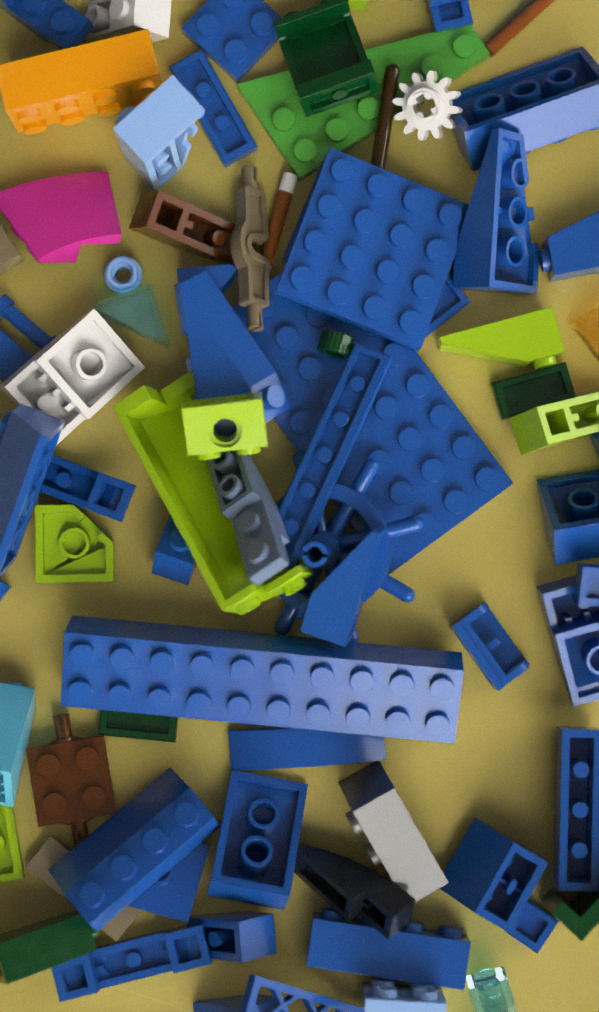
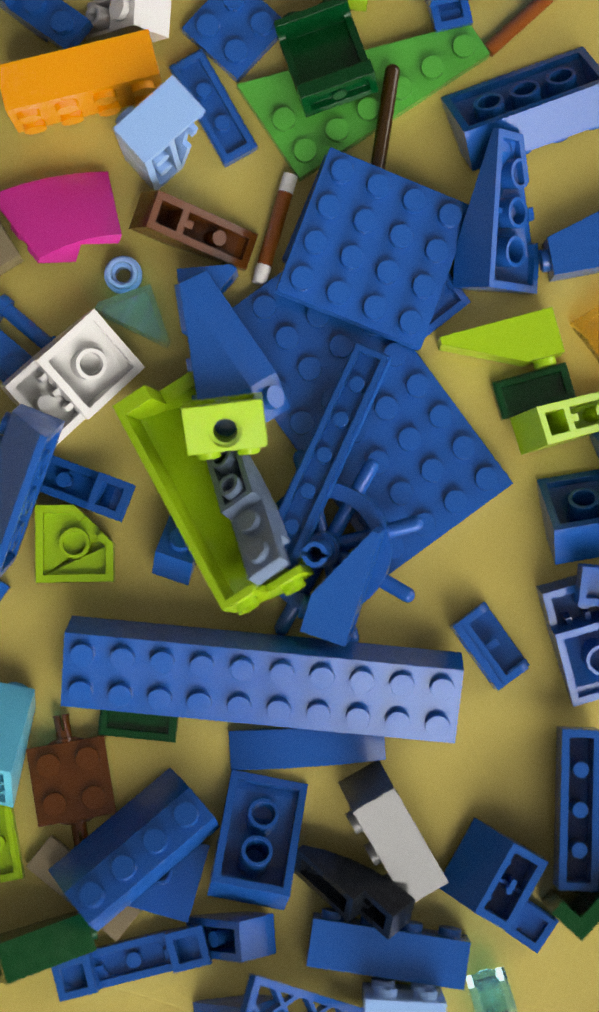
dark tan piece [230,166,270,332] -> none
dark green axle [317,330,355,360] -> none
white gear [392,71,463,141] -> none

